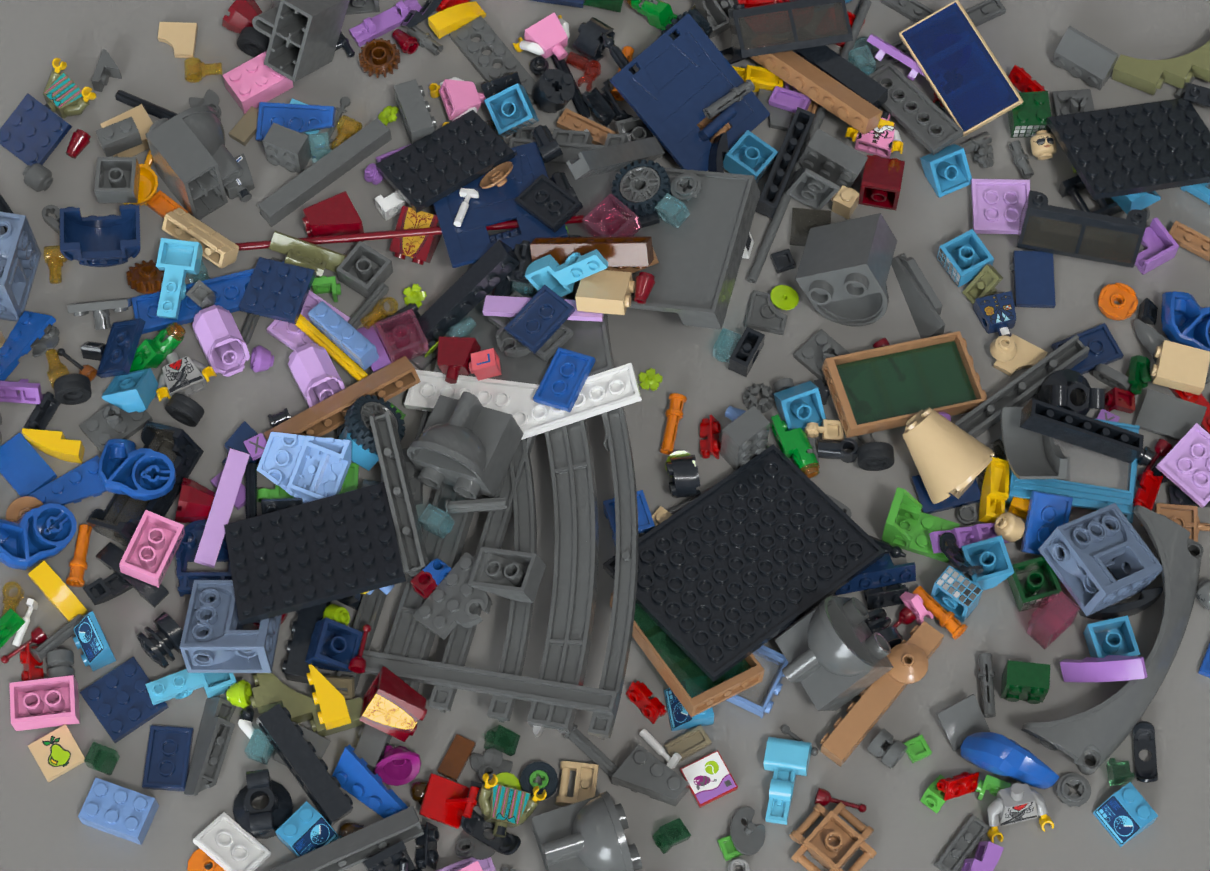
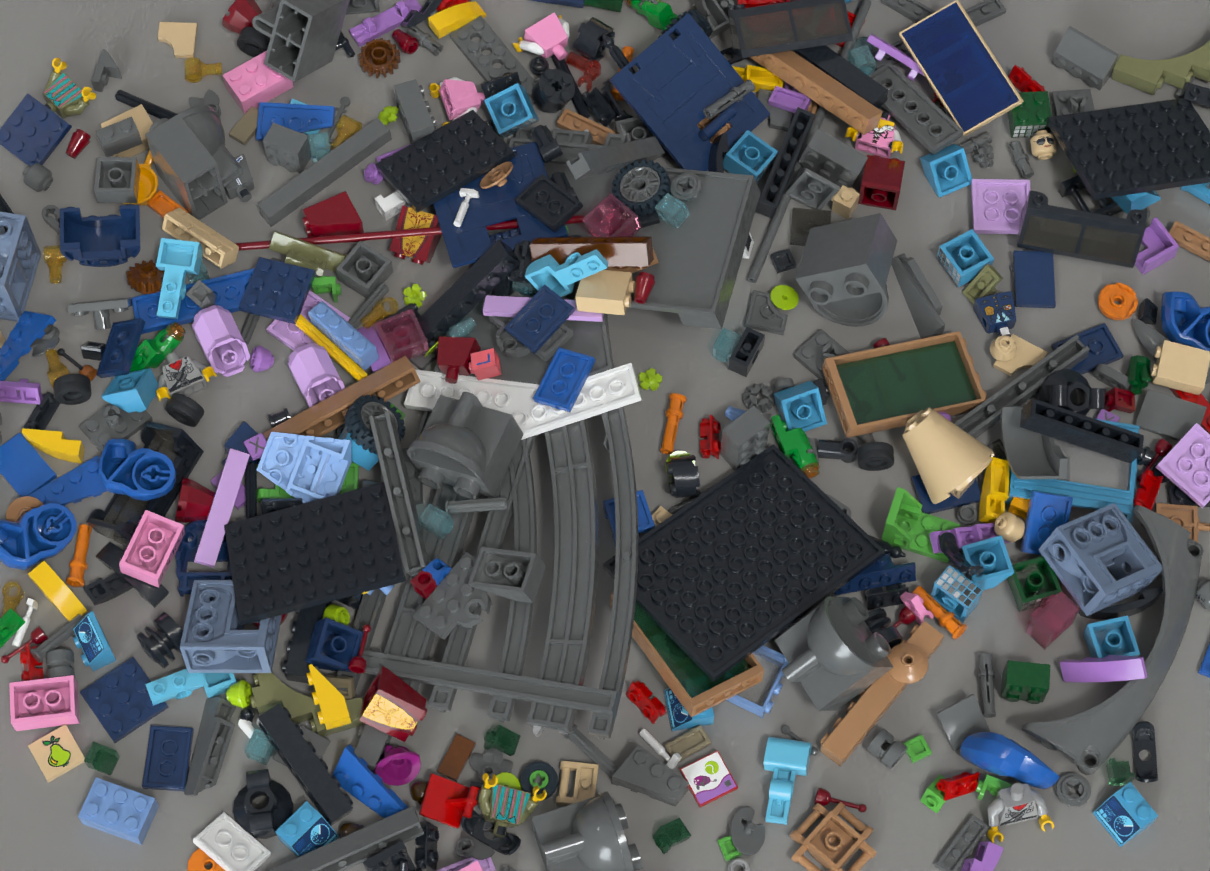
tan plate [804,419,844,441] -> none

